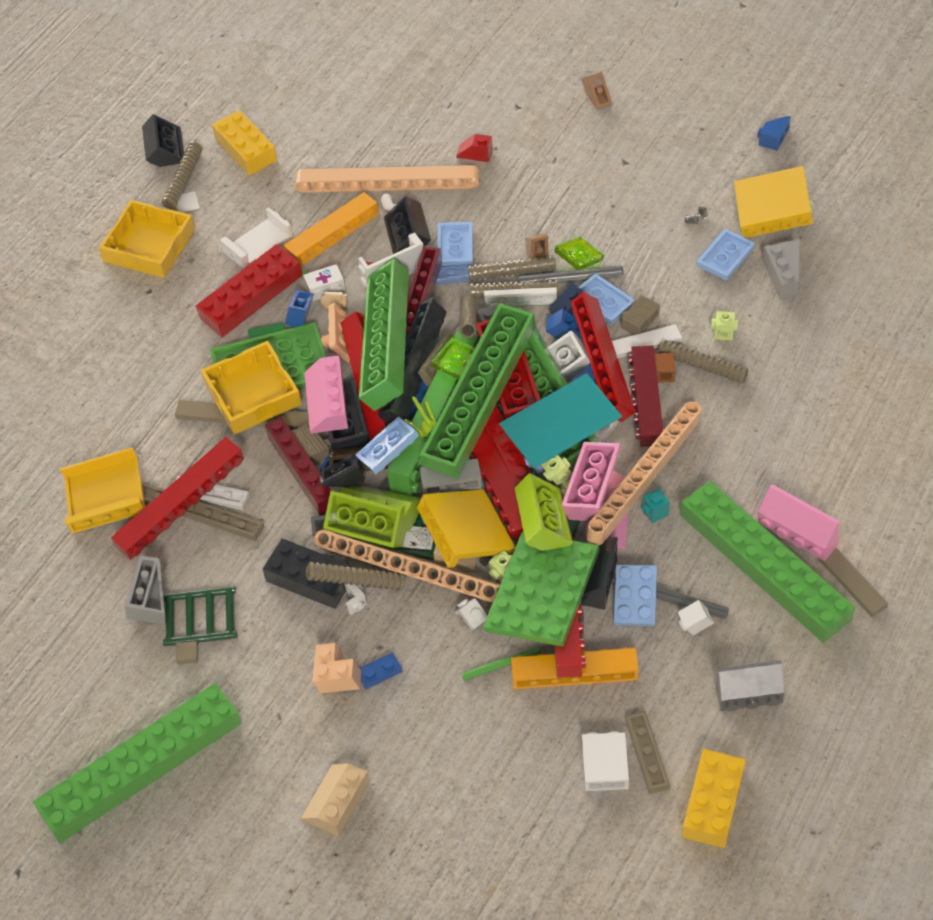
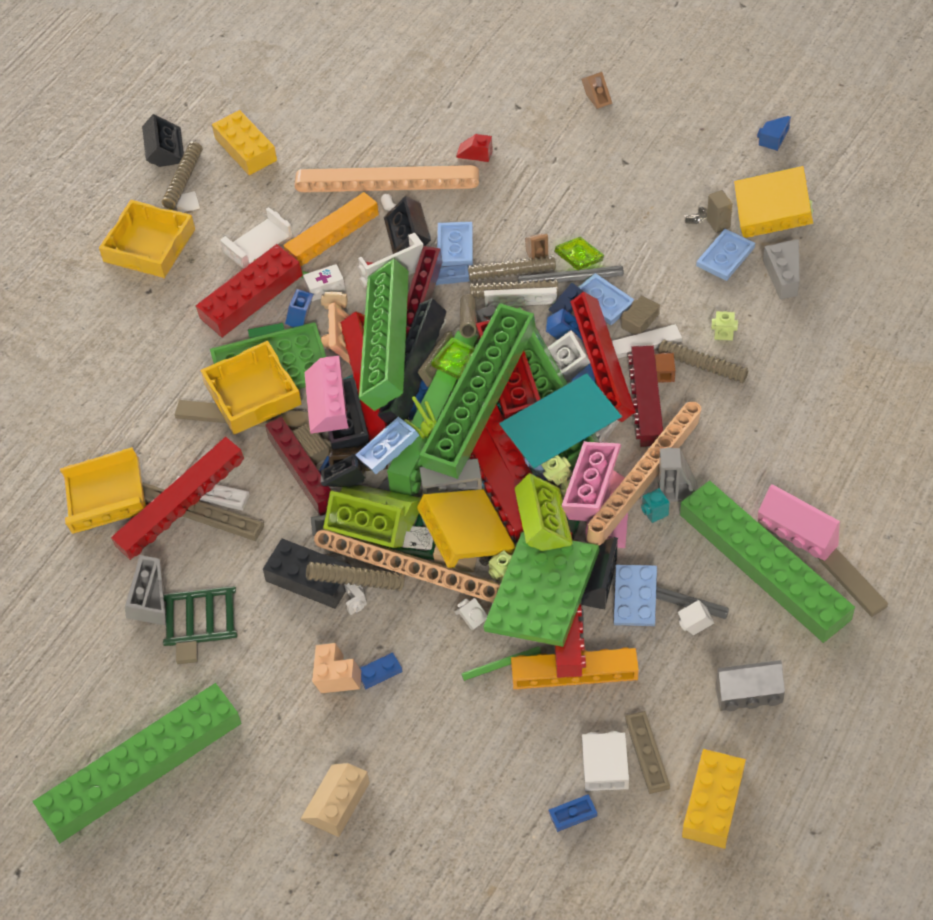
none -> blue plate [548,794,597,832]
none -> light grey wedge [658,447,697,502]
none -> dark tan brick [706,190,733,233]

